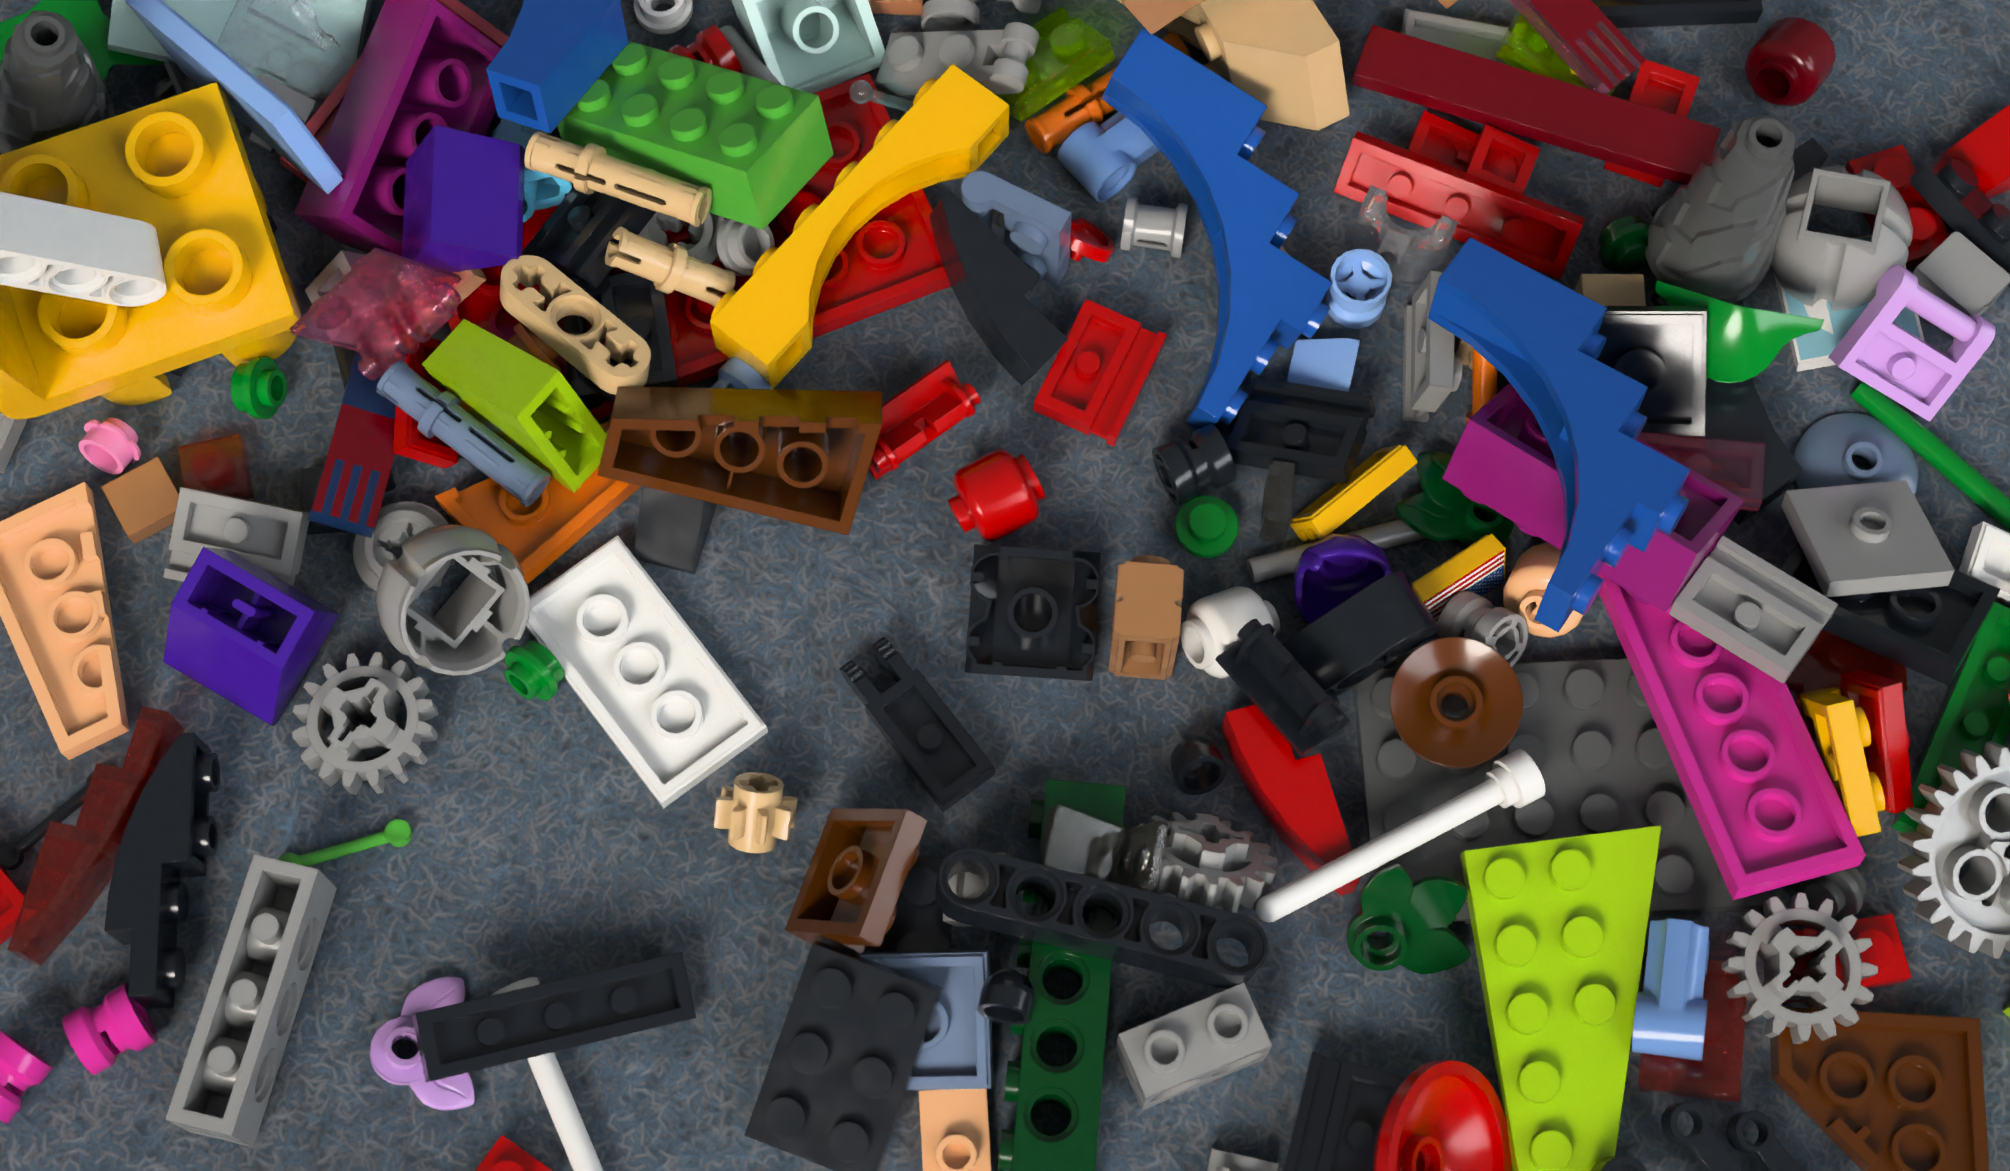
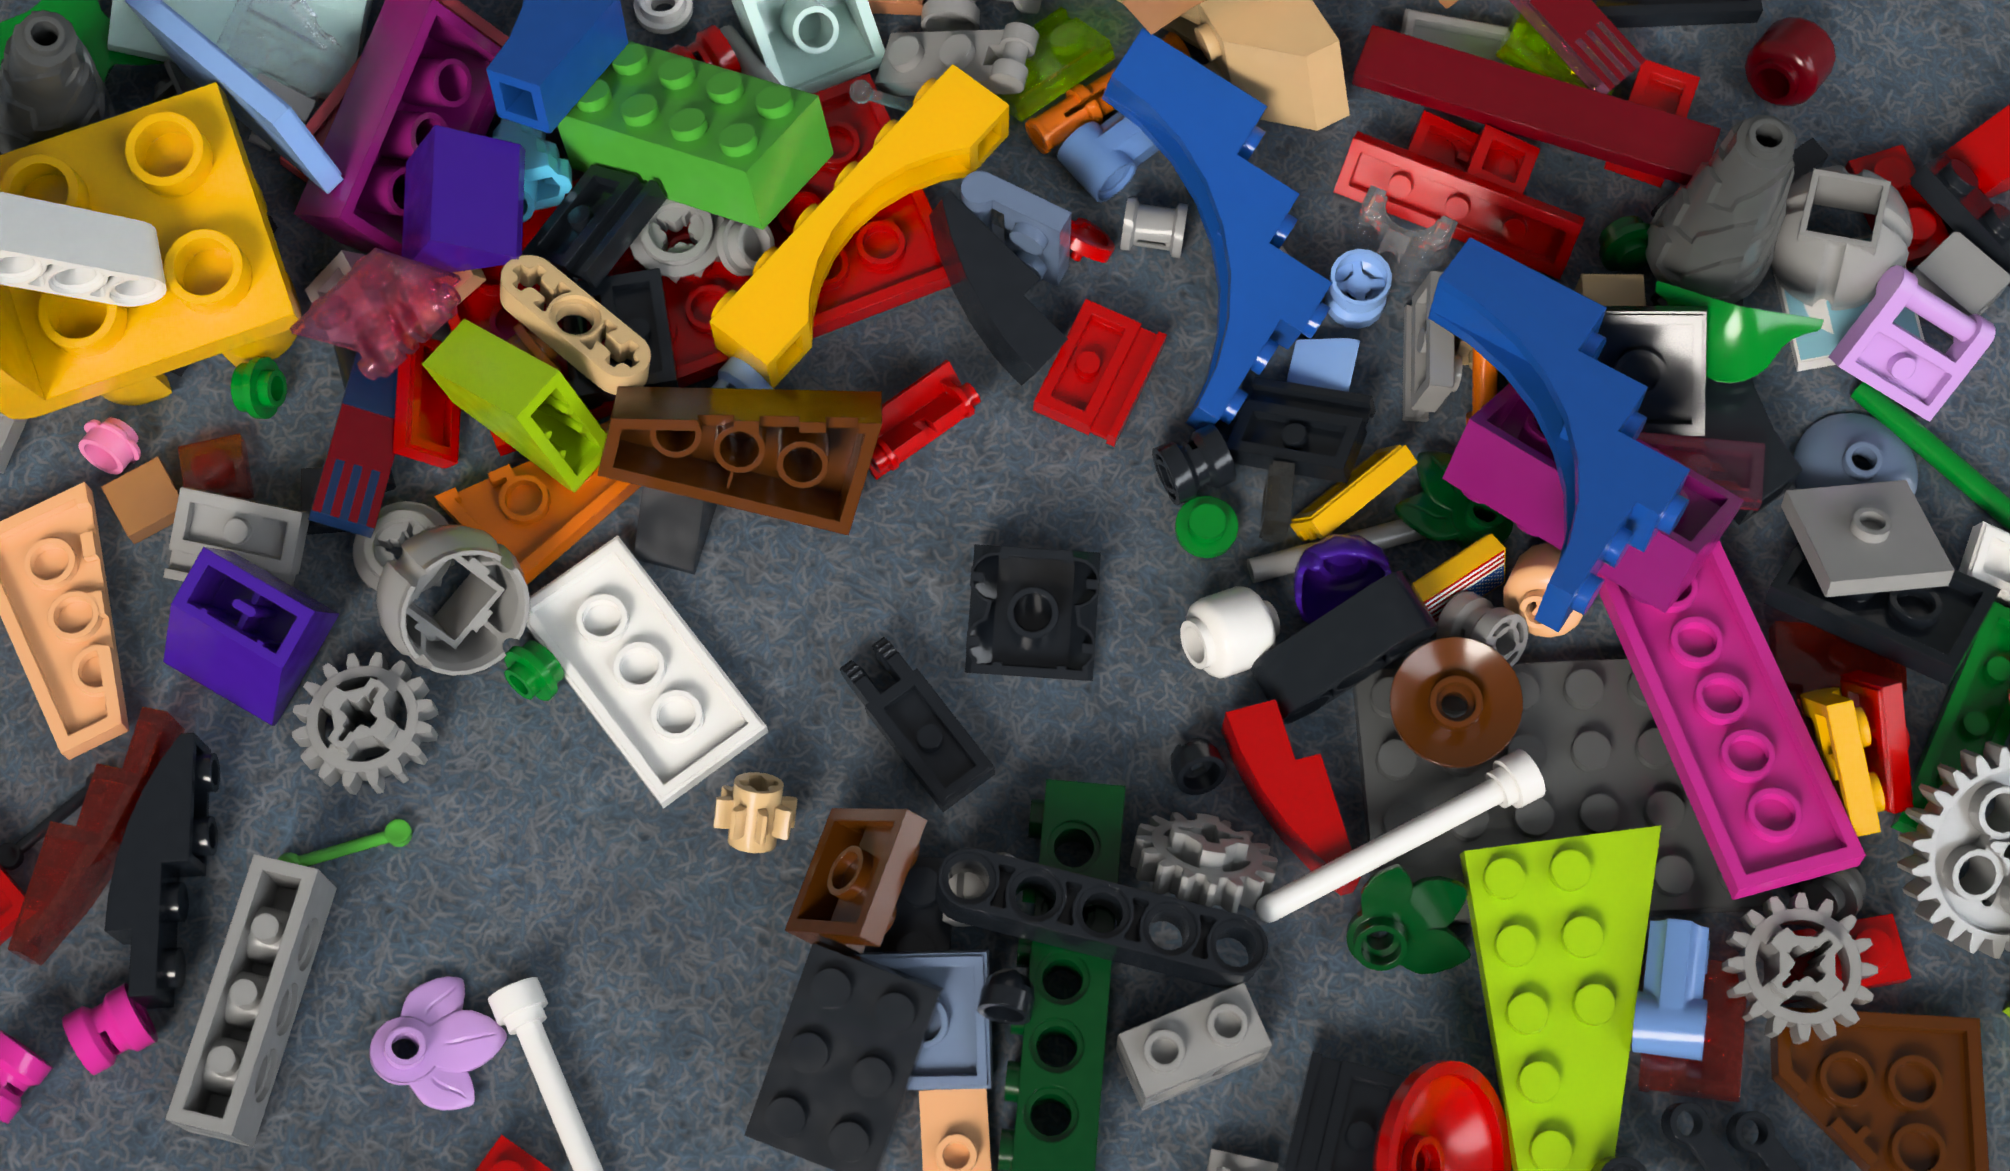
sand blue pin [376,360,551,507] -> none
black plate [412,952,696,1082] -> none
tan pin [524,130,712,227] -> none
tan pin [605,227,736,307] -> none
red head [947,448,1046,542] -> none
clear smoke bracket [1038,805,1168,891] -> none
medium nougat brick [1108,555,1184,680] -> none
black hinge [1215,618,1350,756] -> none
light grey plate [1669,536,1838,684] -> none

